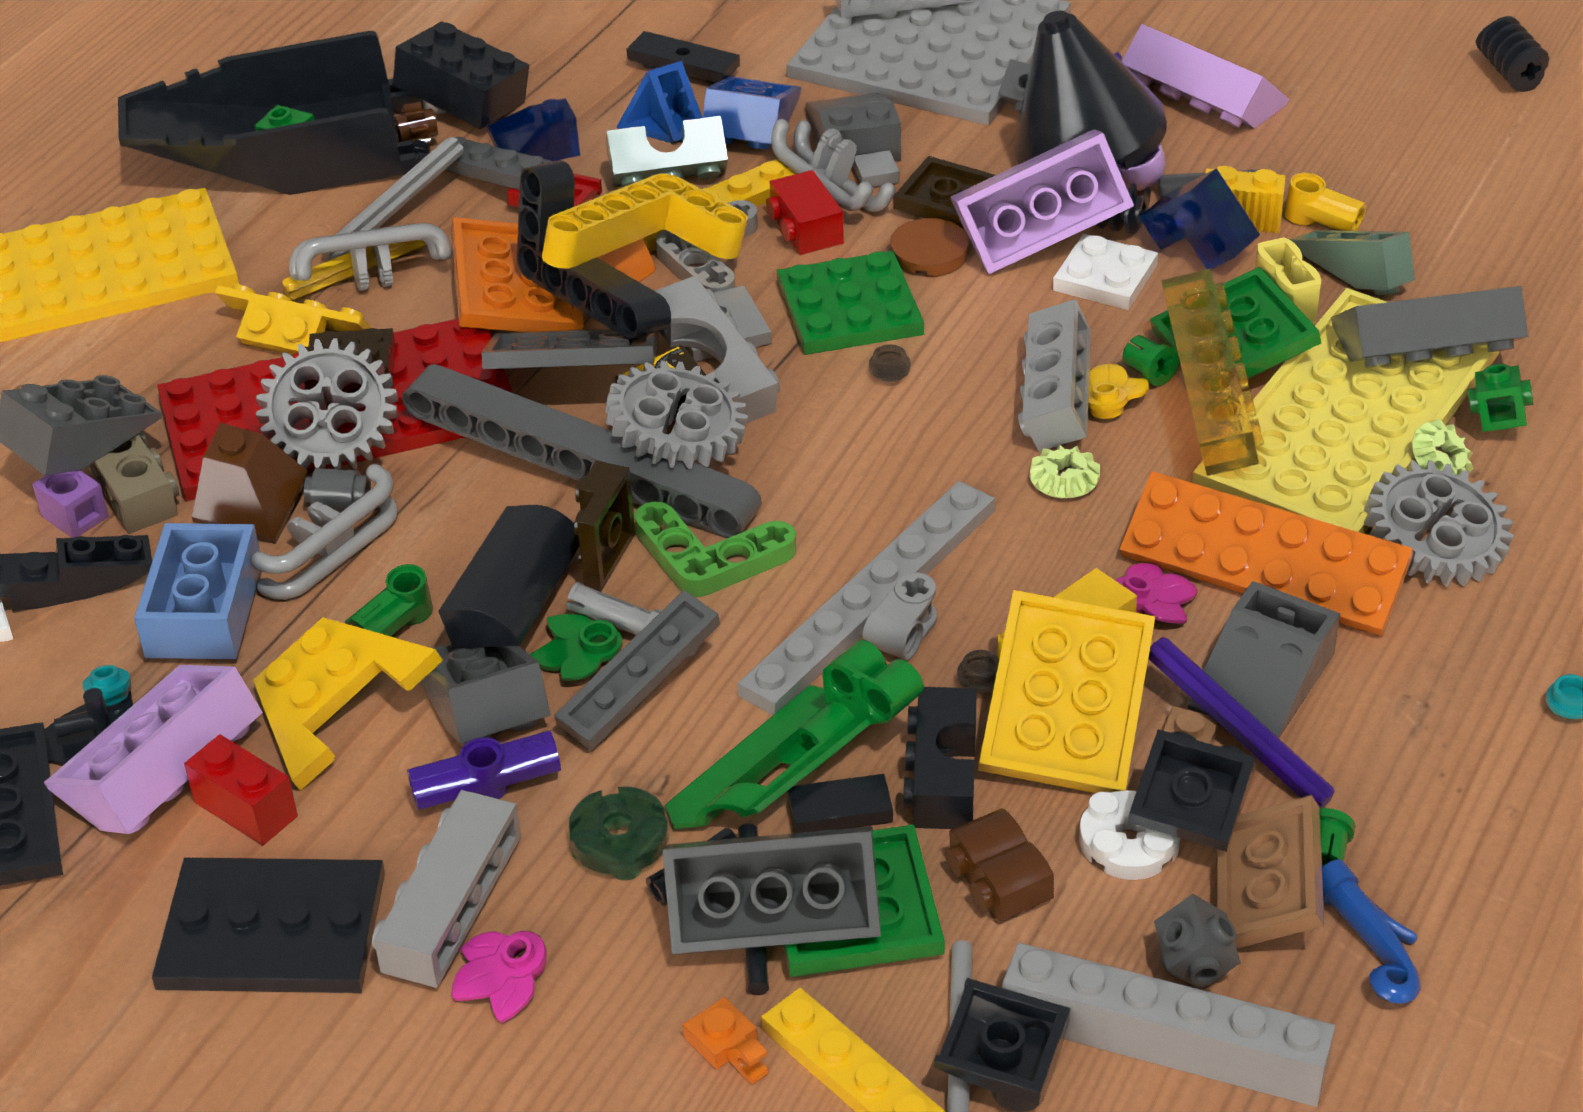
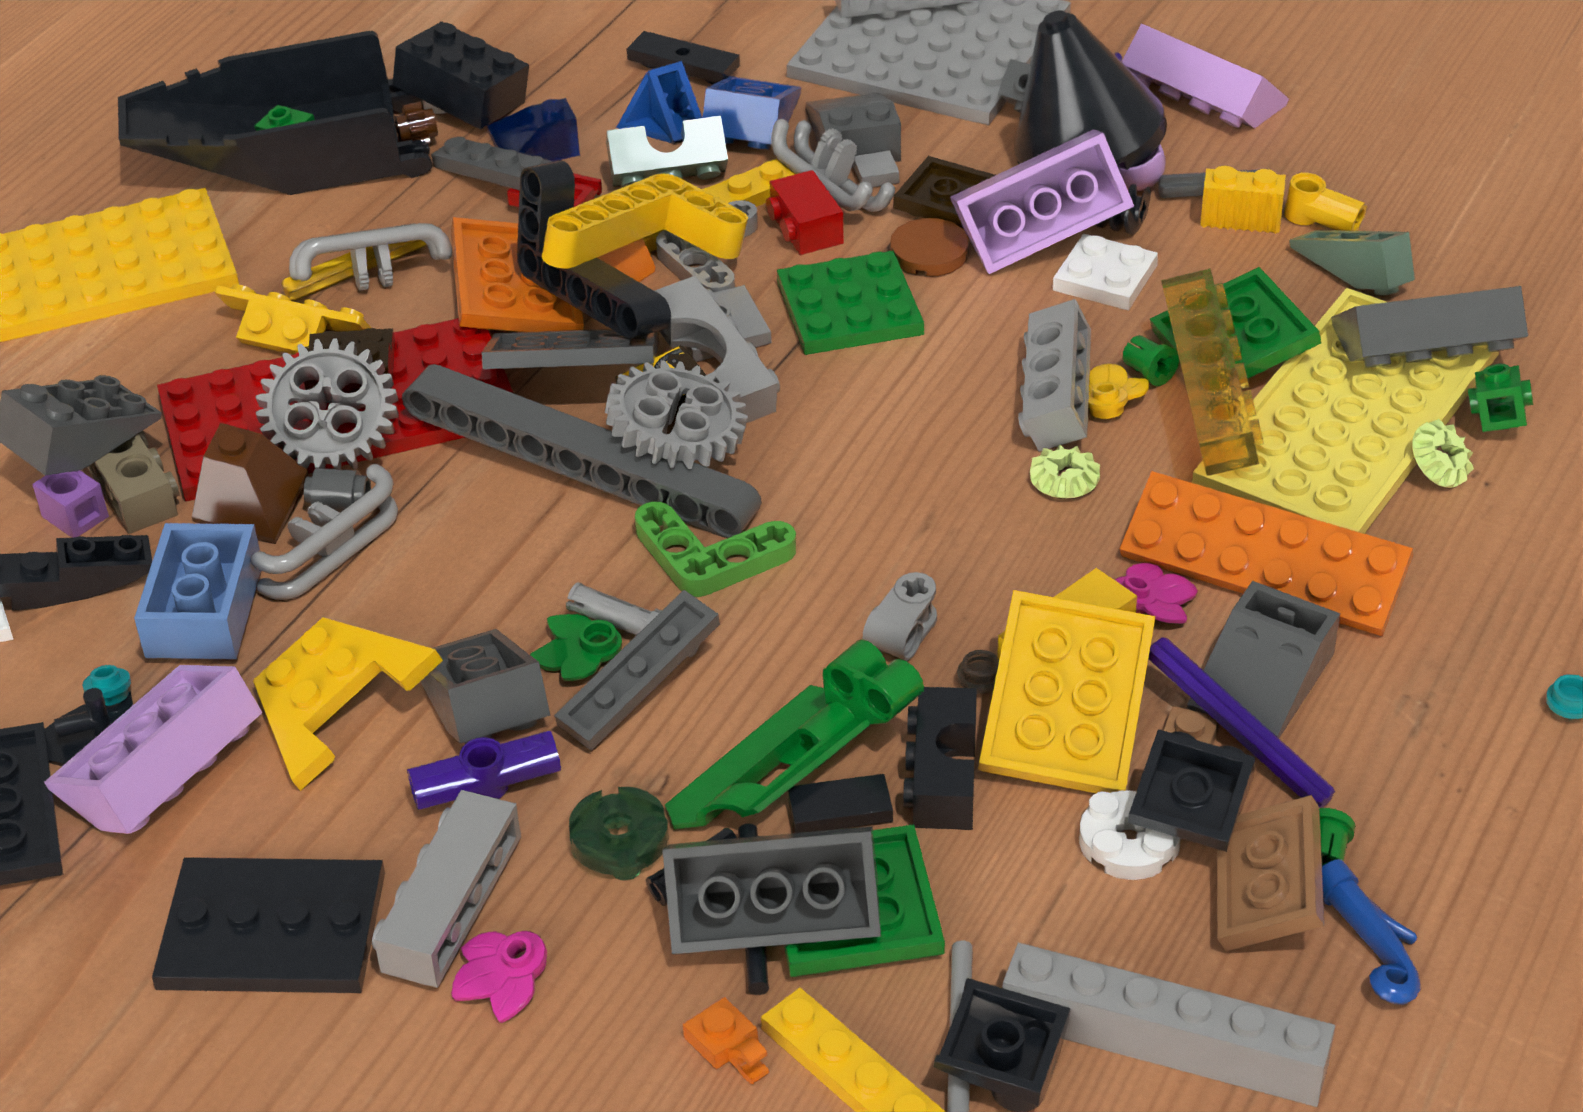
red brick [184,734,298,846] -> none
light grey axle [322,137,464,261] -> none
green piece [345,564,433,636] -> none
black brick [438,505,580,649] -> none
dark brown plate [574,460,635,592] -> none
light grey plate [737,481,995,715] -> none
clear smoke plate [869,344,911,382] -> none
reddish brown brick [946,808,1054,922] -> none
clear blue brick [1139,168,1260,270] -> none
dark grey brick [1154,894,1241,990] -> none
light yellow brick [1255,237,1321,324] -> none
light grey gear [1364,460,1514,586] -> none
black piece [1475,16,1549,92] -> none

